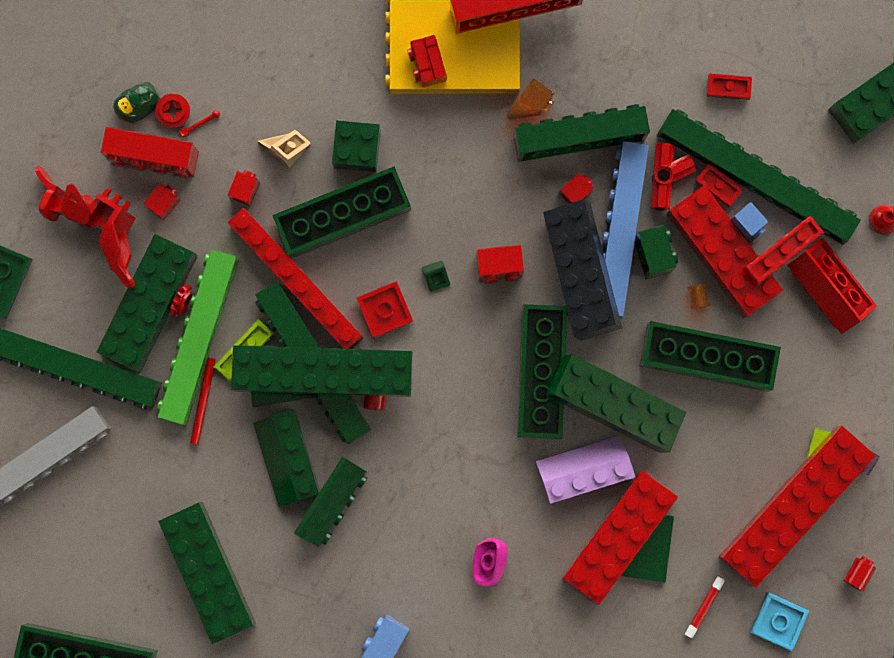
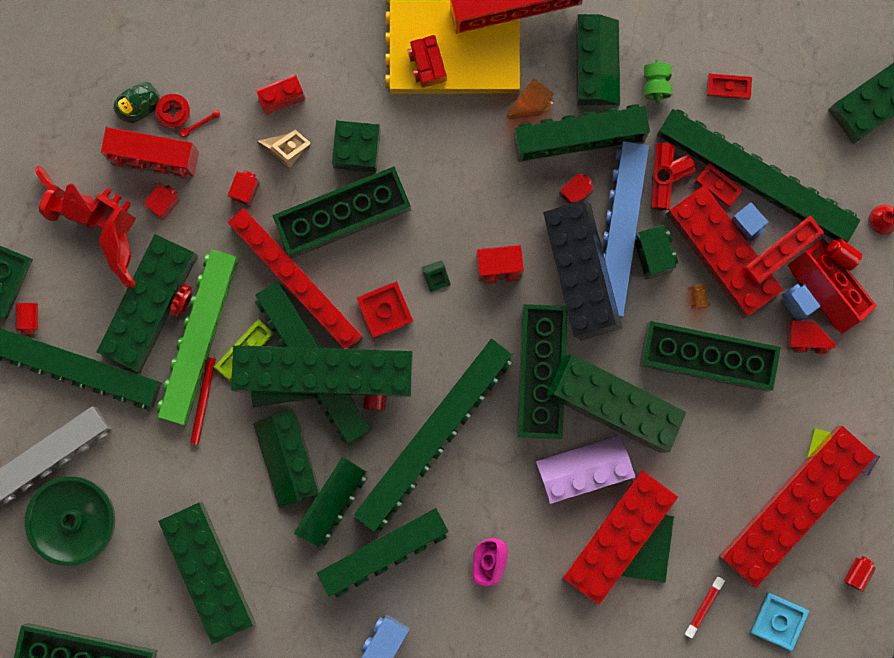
none -> red brick [16,303,38,335]
none -> dark green dish [25,476,115,566]
none -> red brick [255,74,306,115]
none -> dark green brick [317,508,449,598]
none -> dark green brick [353,338,513,532]
none -> dark green slope [576,14,620,105]
none -> bright green wheel [644,60,672,103]
none -> medium blue brick [781,284,820,321]
none -> red slope [787,321,836,354]
none -> red brick [827,238,862,271]

